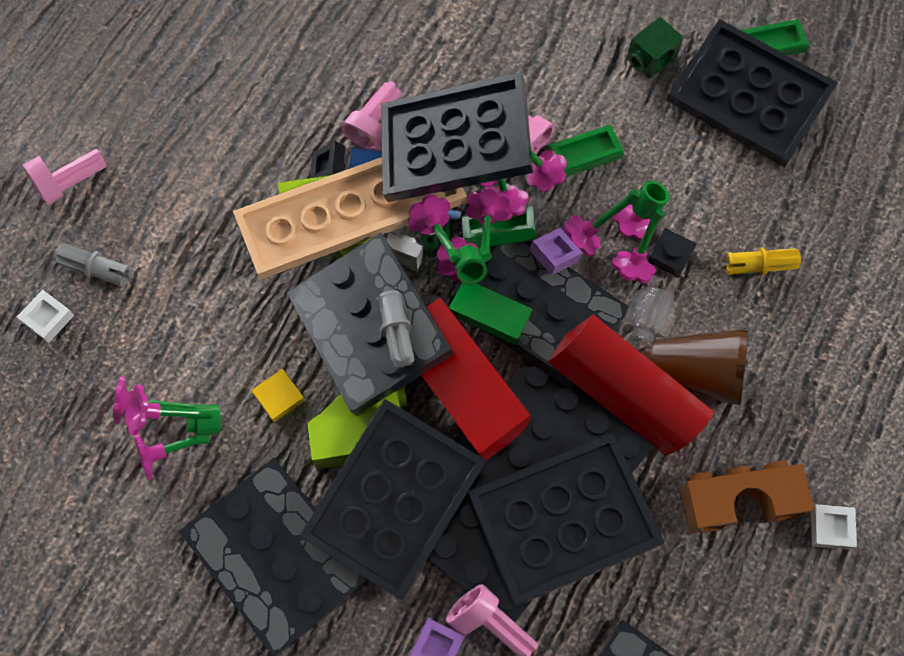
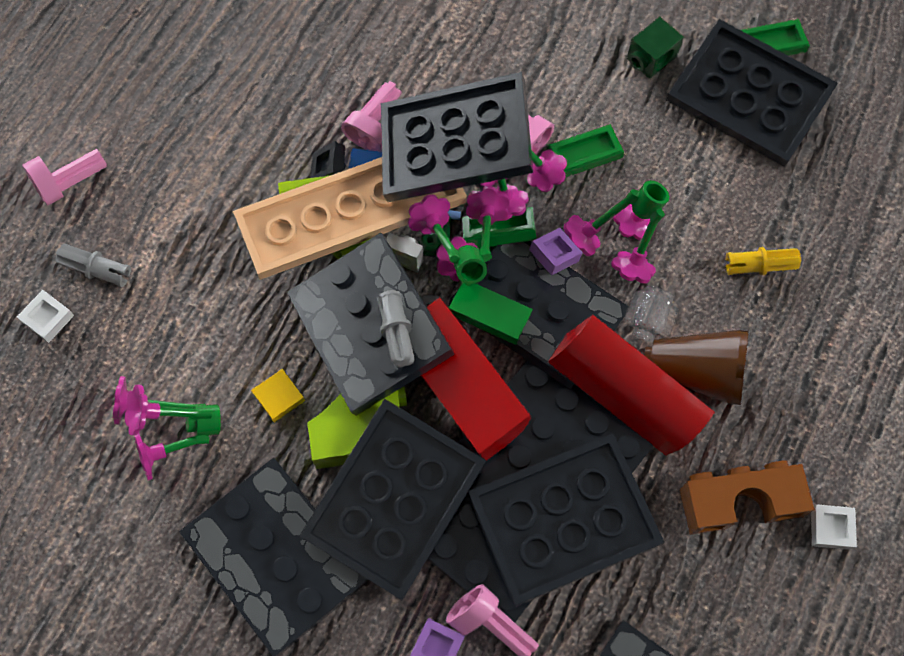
black plate [647,228,697,278] -> none

